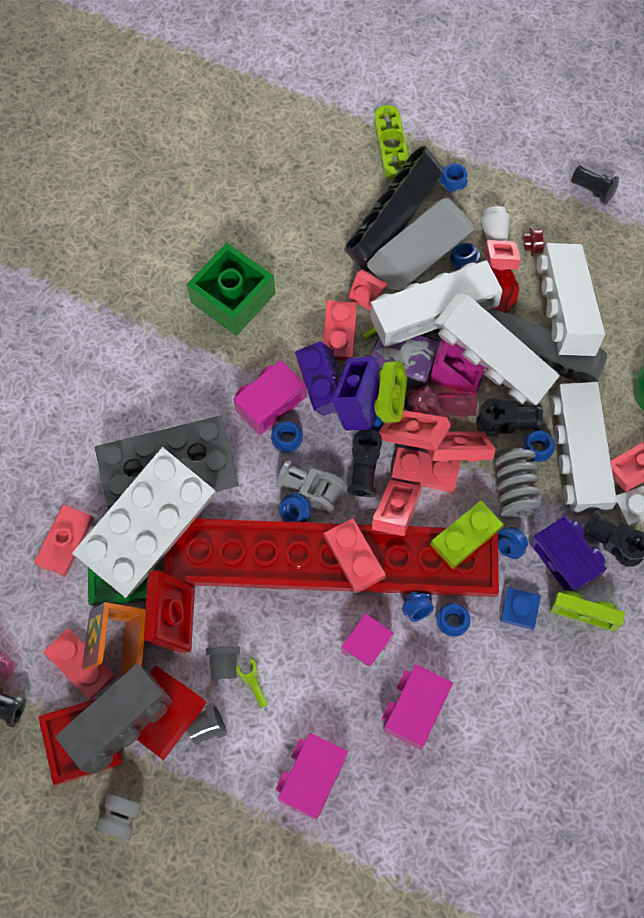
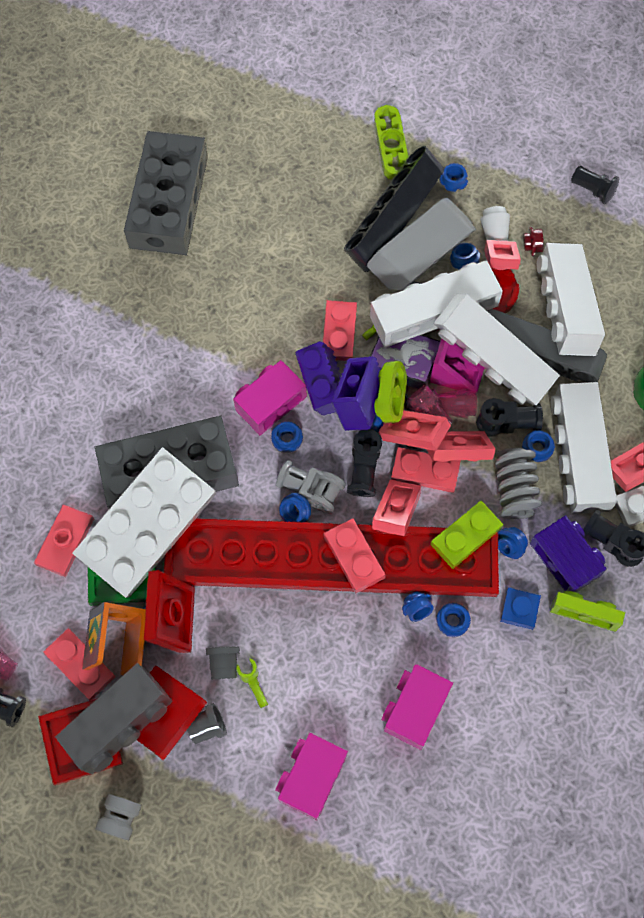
green brick [186,242,275,336] -> none
dark pink panel [341,613,394,666] -> none
coral plate [348,269,387,310] -> none
none -> dark grey brick [124,131,208,256]

